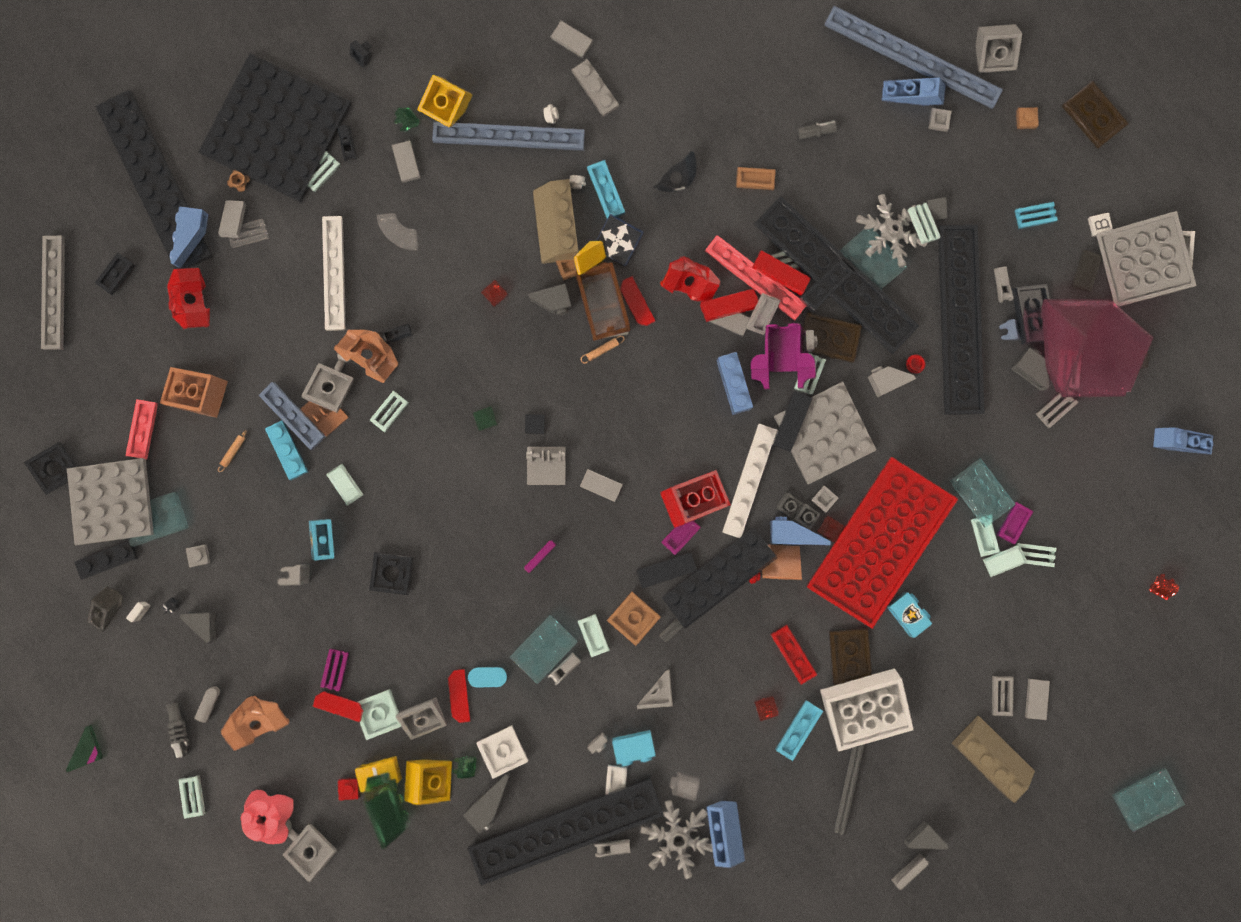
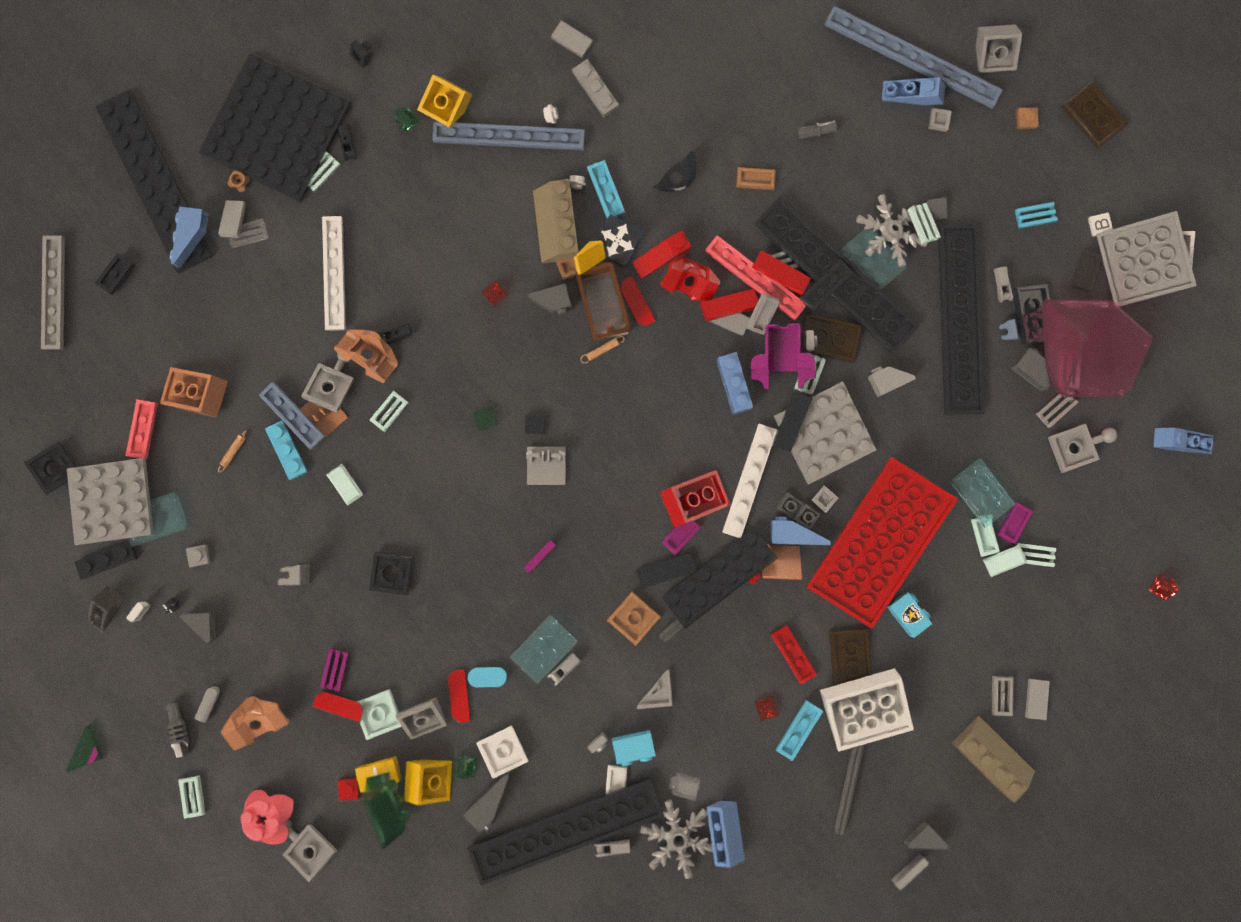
red piece [167,268,210,329] -> none
medium azure brick [309,519,334,560] -> none
clear tile [376,213,419,250] -> none
light grey tile [392,141,421,183] -> none
light aqua tile [578,614,609,657] -> none
light grey tile [580,469,623,502] -> none
clear red tile [817,516,844,542] -> none
red plate [906,355,925,374] -> none
clear light blue plate [1112,768,1185,832] -> none
none -> red slope [632,230,692,279]
none -> light grey plate [1048,424,1117,473]

